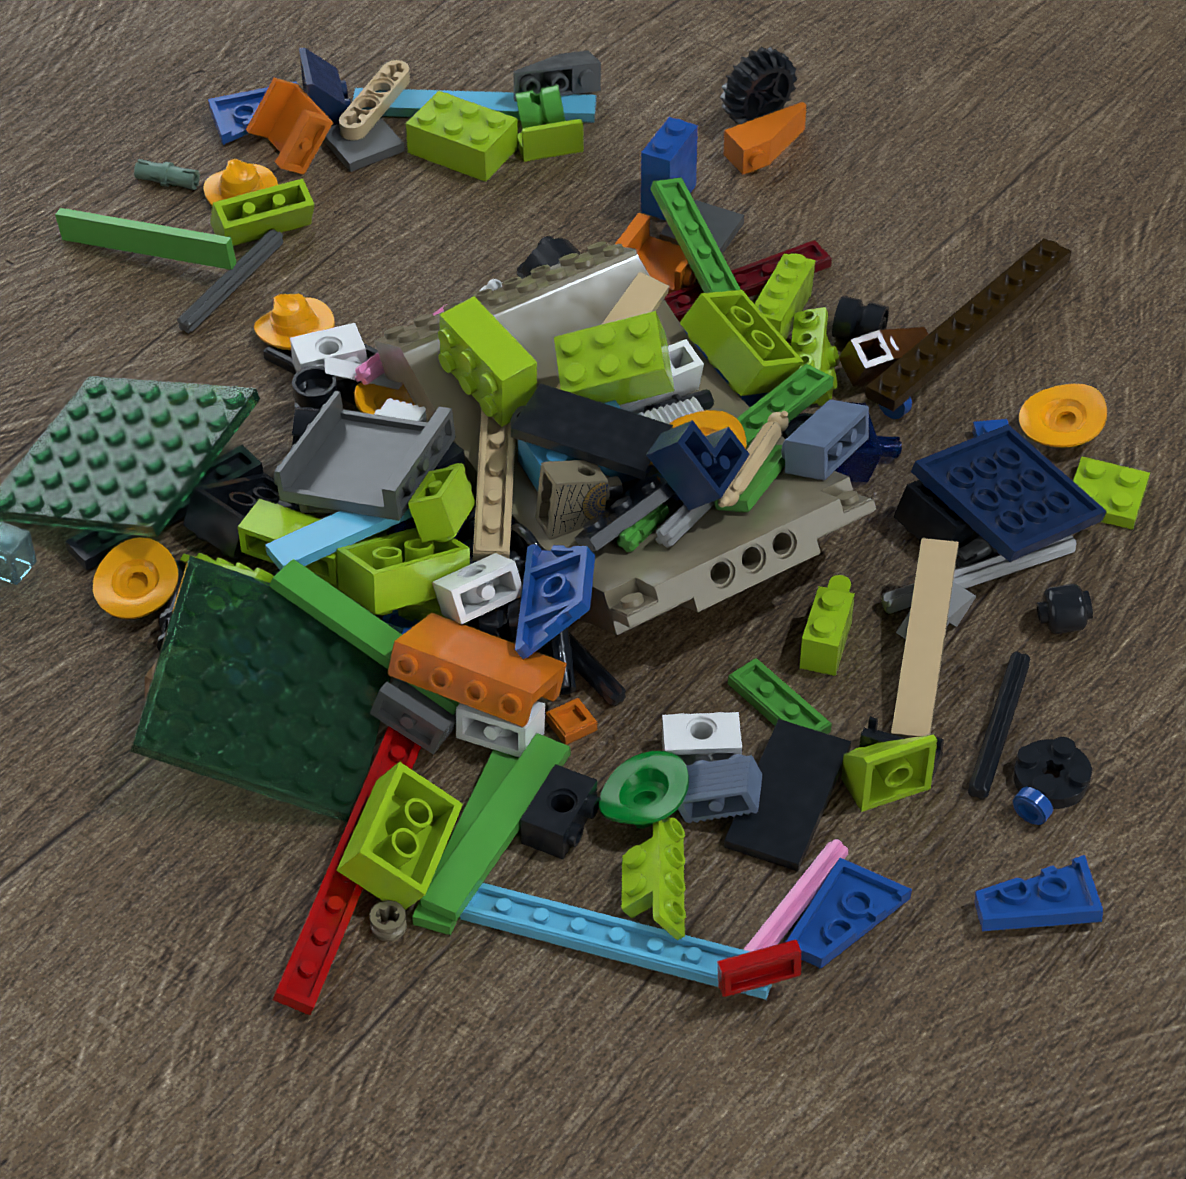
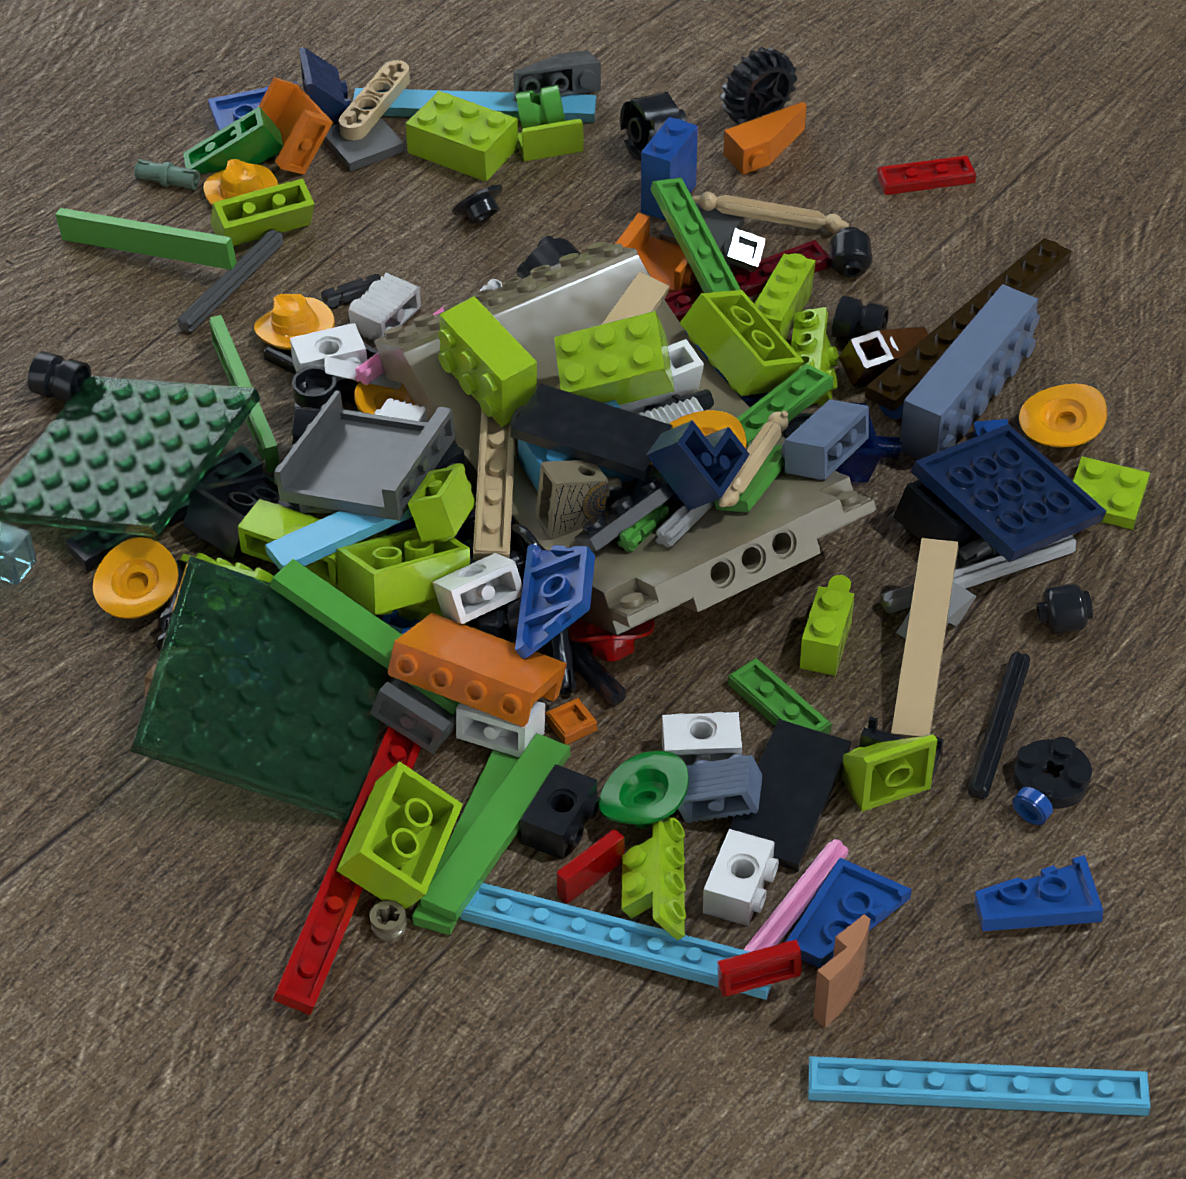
none -> black wheel [27,351,92,405]
none -> green slope [183,106,284,174]
none -> bright green tile [209,315,280,473]
none -> black axle [321,274,381,309]
none -> white brick [348,272,421,341]
none -> black piece [451,185,502,224]
none -> red tile [557,829,624,904]
none -> red hat [569,618,655,662]
none -> black brick [620,92,687,160]
none -> tan wheel [692,192,849,233]
none -> white brick [703,829,779,926]
none -> panel [722,228,765,272]
none -> medium azure tile [808,1056,1150,1116]
none -> nougat slope [813,914,870,1028]
none -> black head [829,227,873,277]
none -> red tile [877,155,976,195]
none -> sand blue brick [899,284,1040,459]

